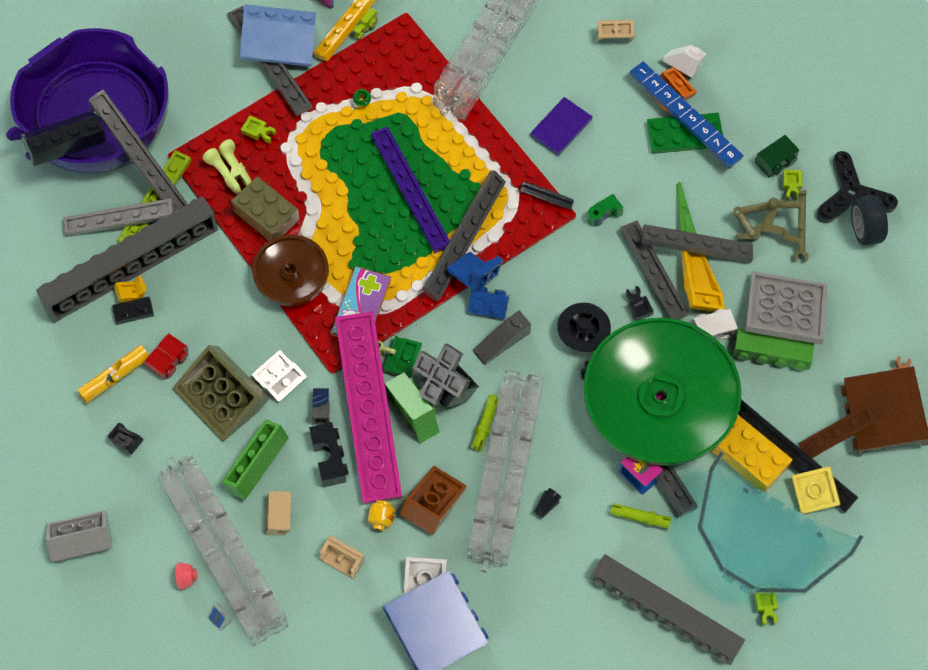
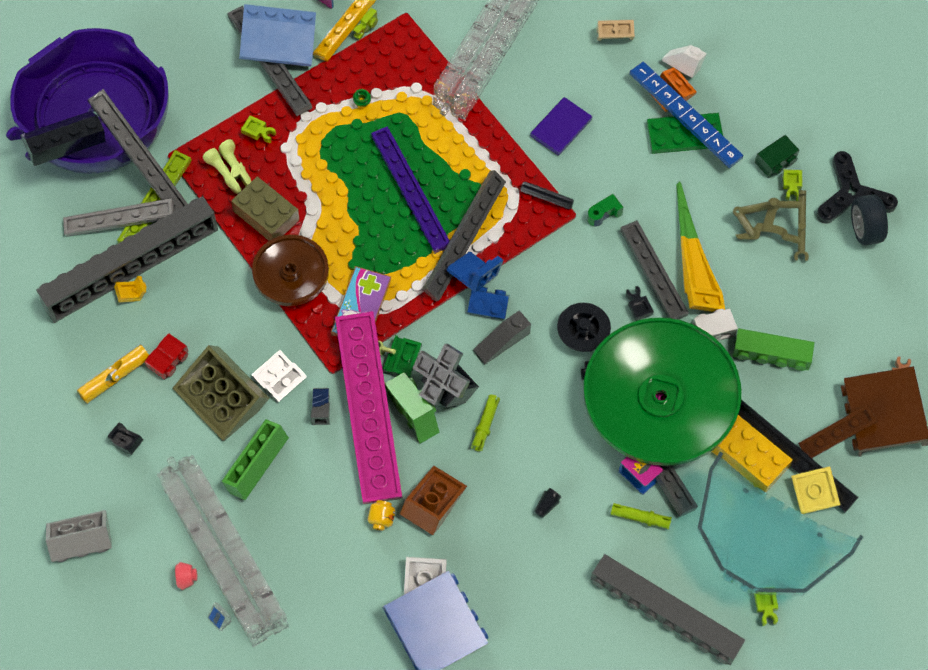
black plate [112,296,154,325] -> none
tan hinge [266,491,291,535] -> none
black arch [309,422,349,488] -> none
tan hinge [319,535,365,579] -> none
clear piece [468,370,544,573] -> none
dark grey plate [642,224,753,263] -> none
light grey piece [745,271,827,345] -> none

